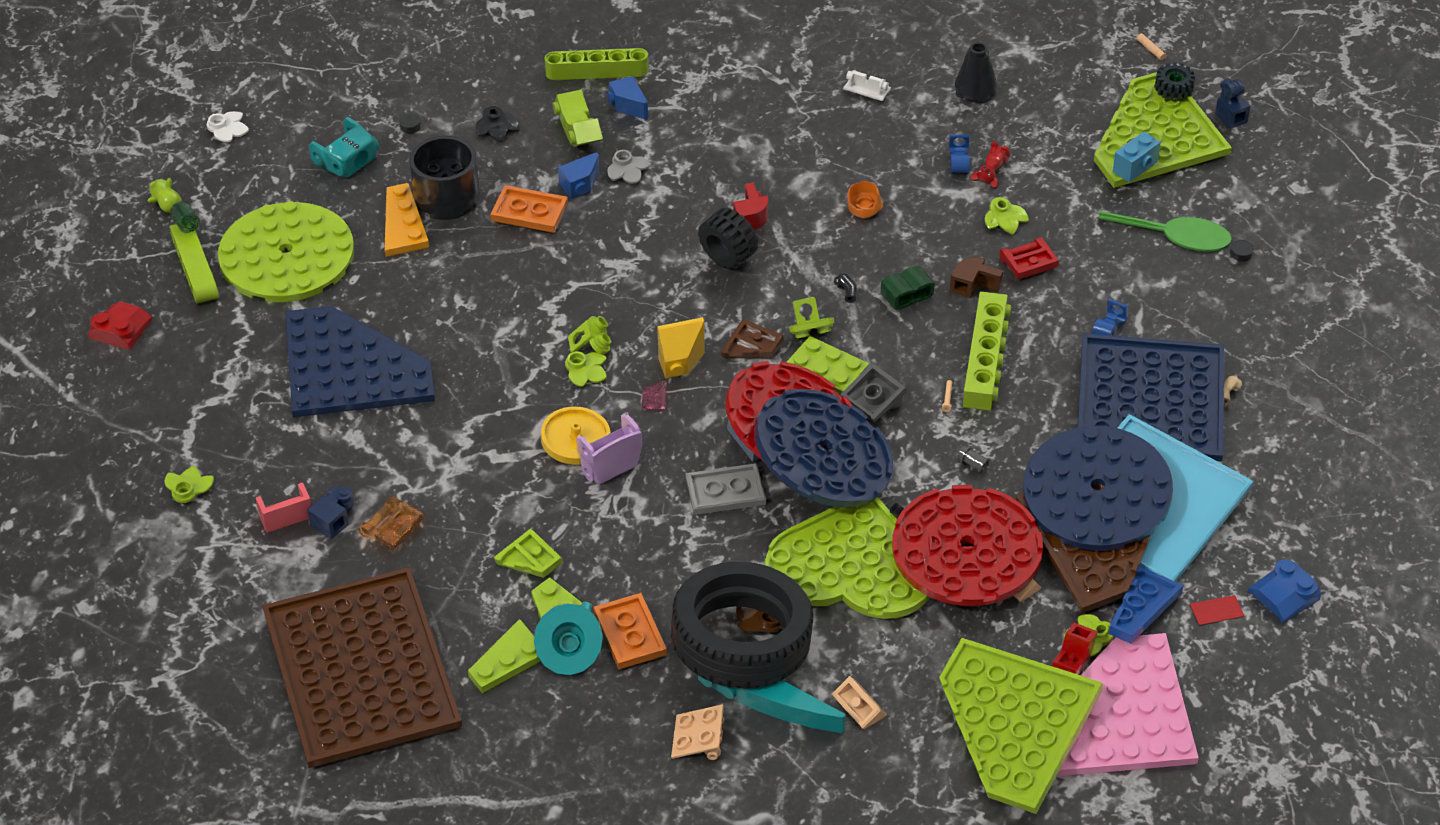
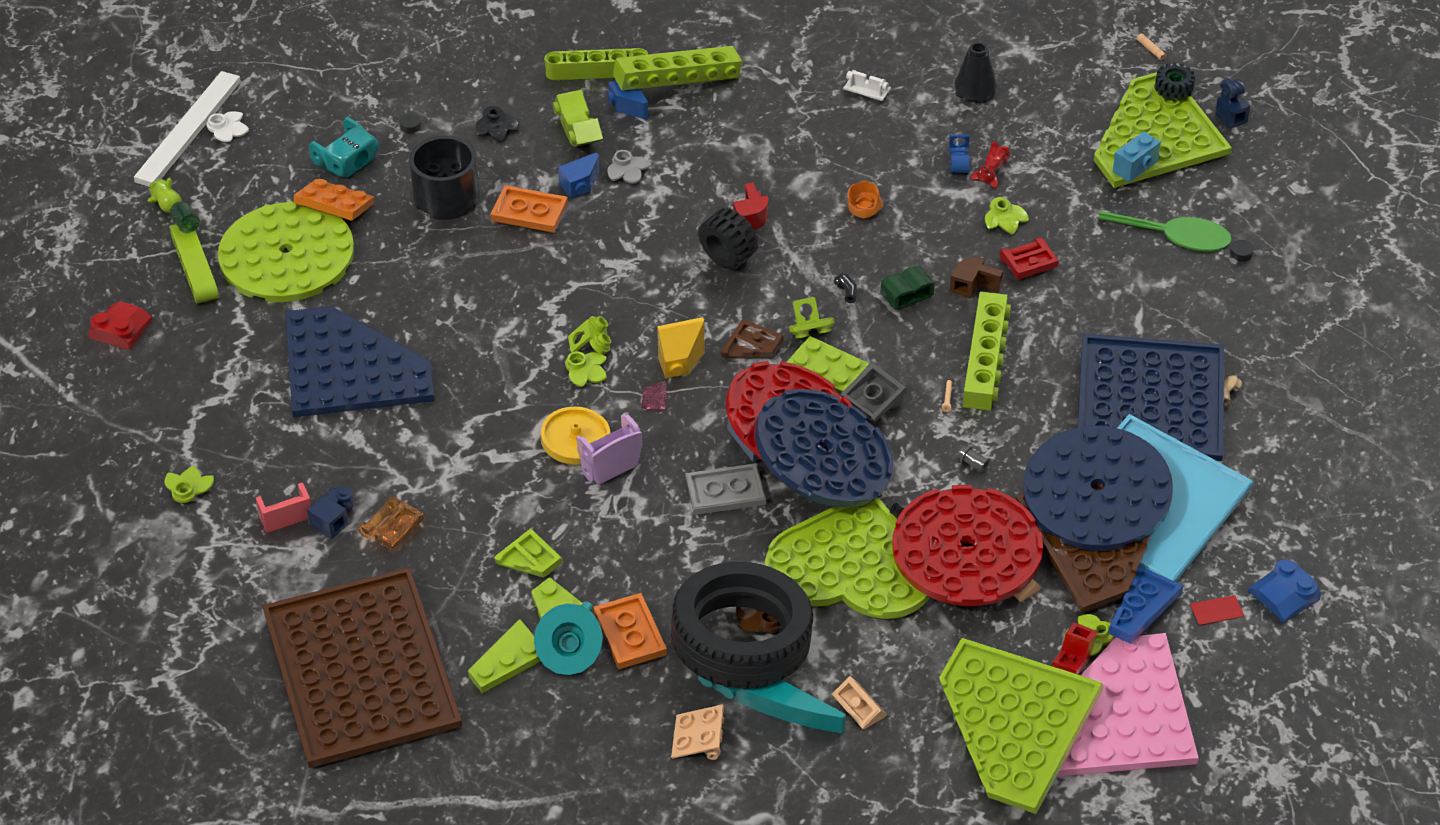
light orange wing [385,183,429,257] -> none
blue leg [1092,298,1128,336] -> none
none -> white tile [134,71,241,187]
none -> orange plate [294,179,374,220]
none -> lime brick [613,46,742,91]

